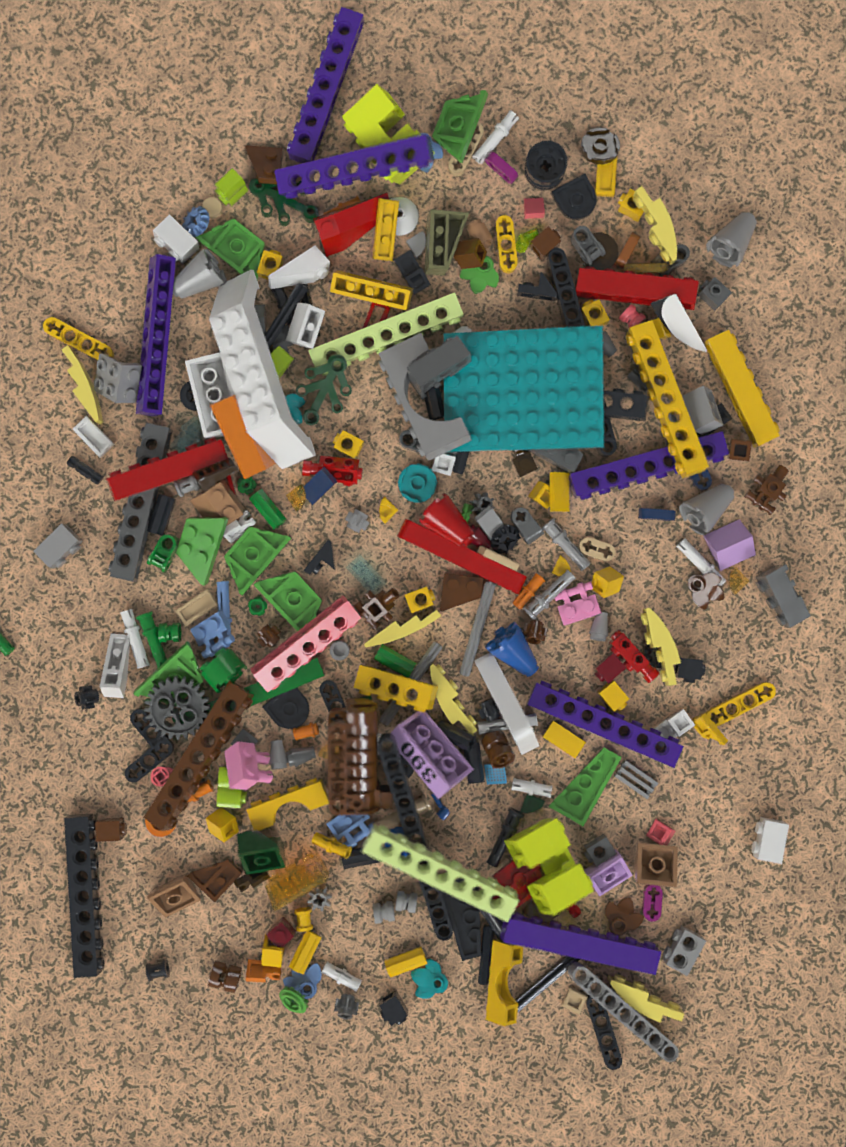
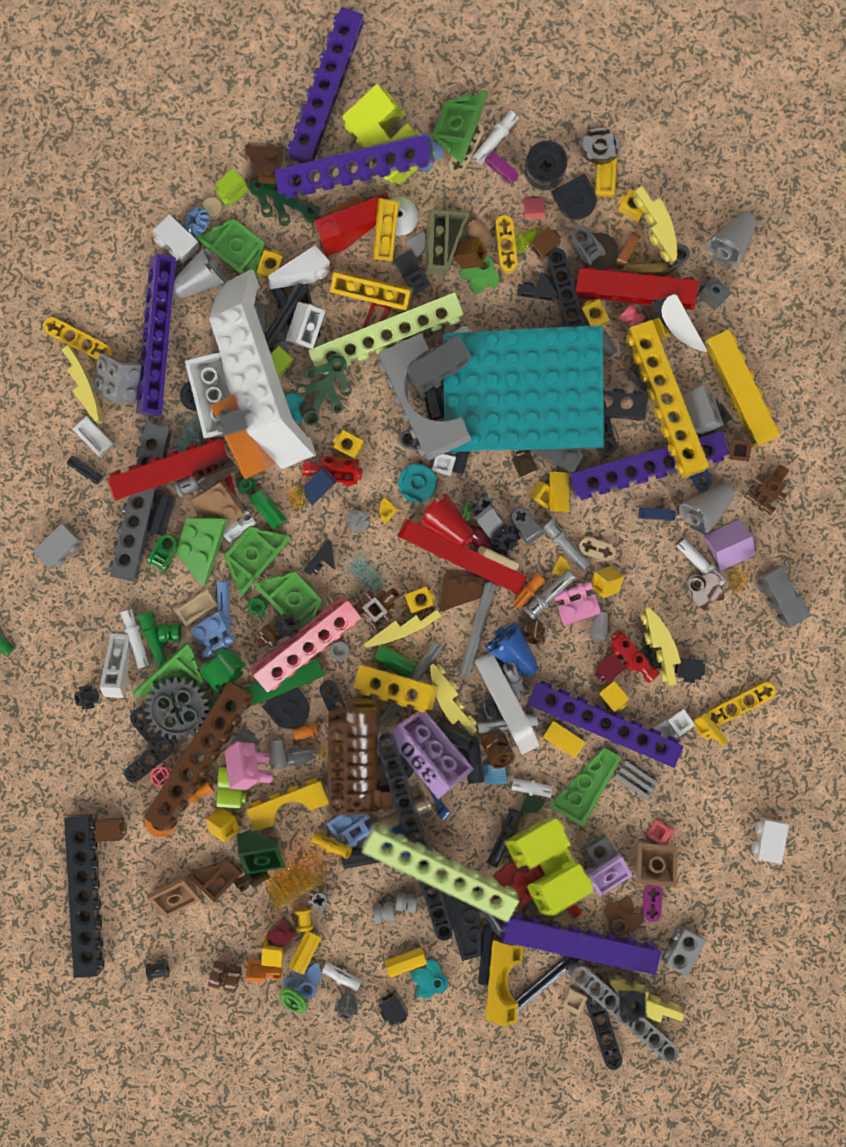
none -> dark grey brick [215,408,248,436]
none -> black gear [275,613,300,638]
none -> light grey pin [503,662,526,697]
none -> black brick [619,990,647,1022]

